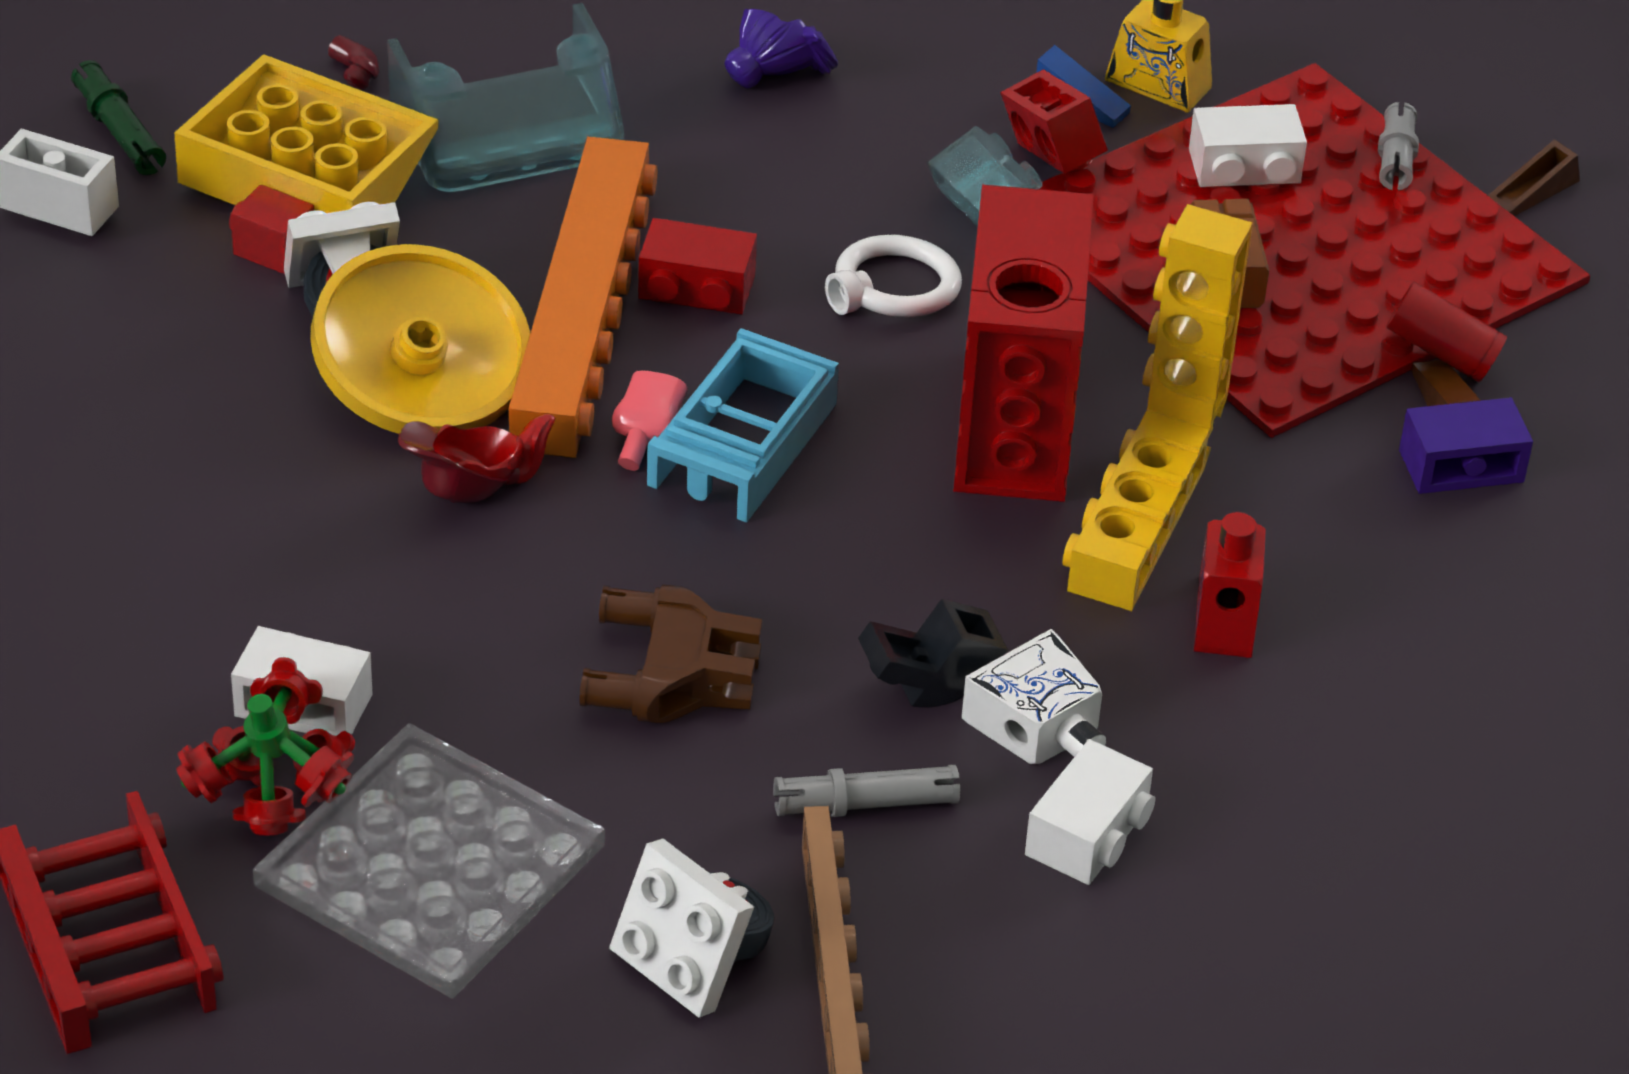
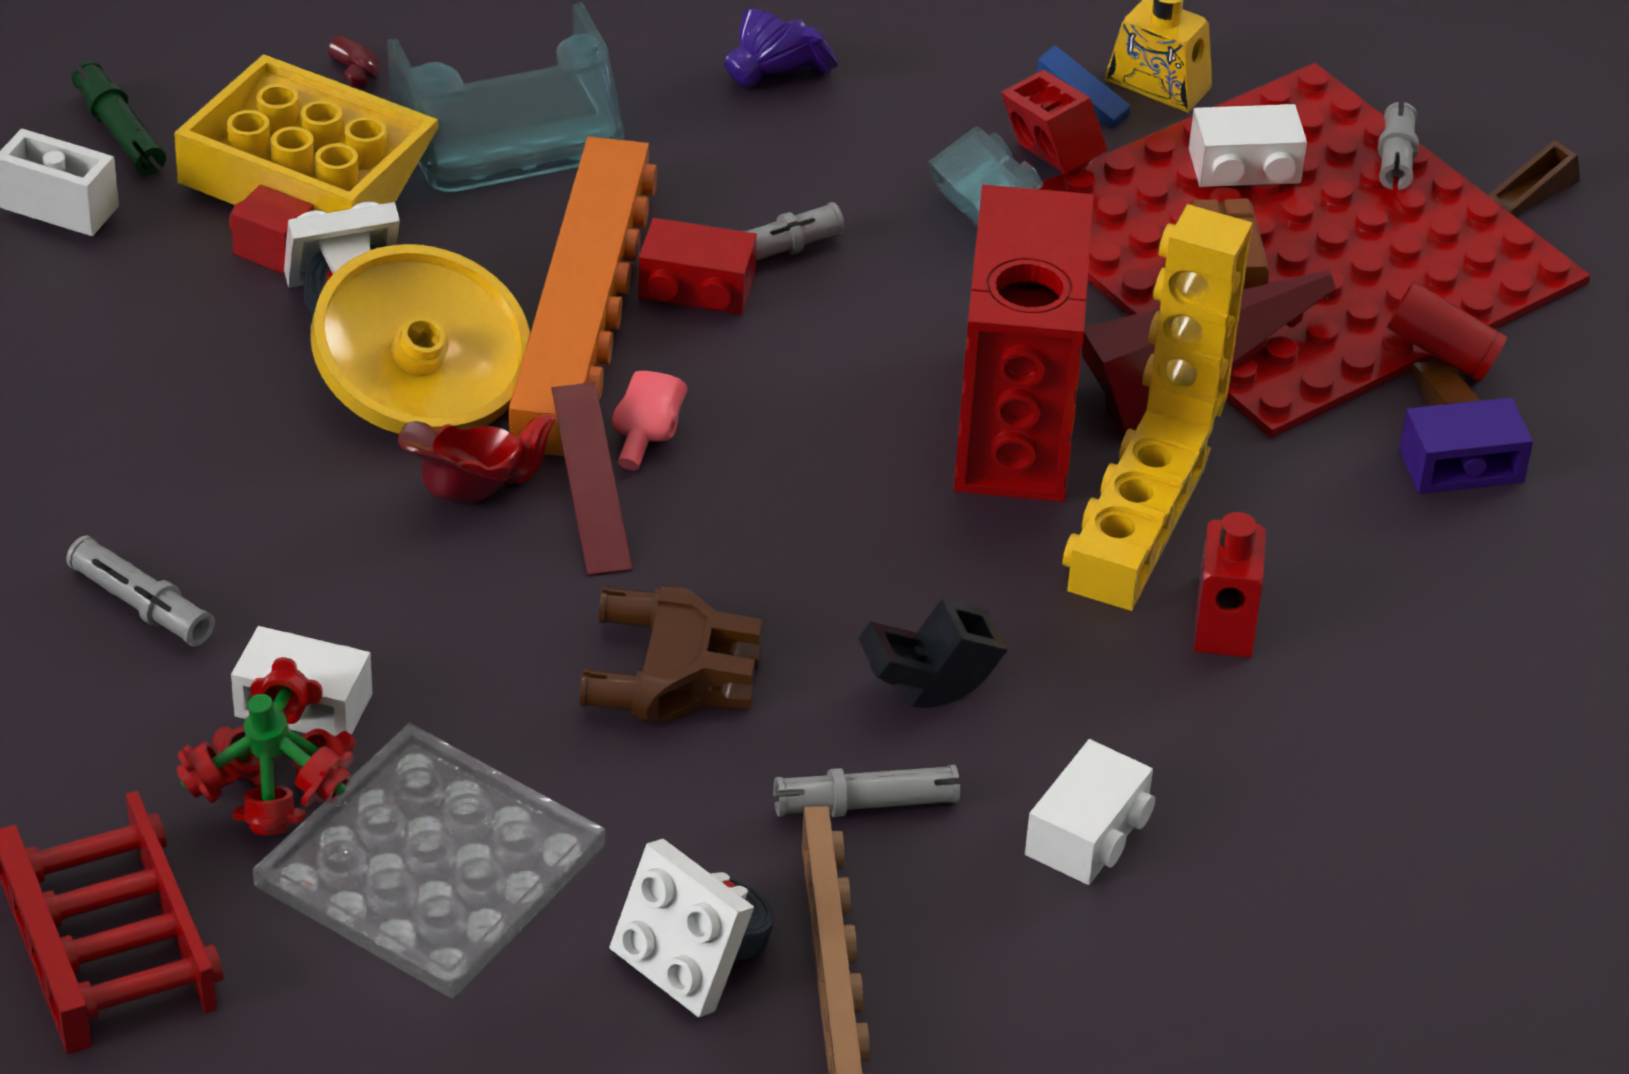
medium azure door [647,328,839,523] -> none
white piece [825,235,962,317] -> none
white torso [962,629,1106,764] -> none
none -> light grey pin [66,535,215,647]
none -> dark red sticker [551,382,633,575]
none -> light grey pin [743,202,845,261]
none -> dark red wedge [1082,270,1336,436]

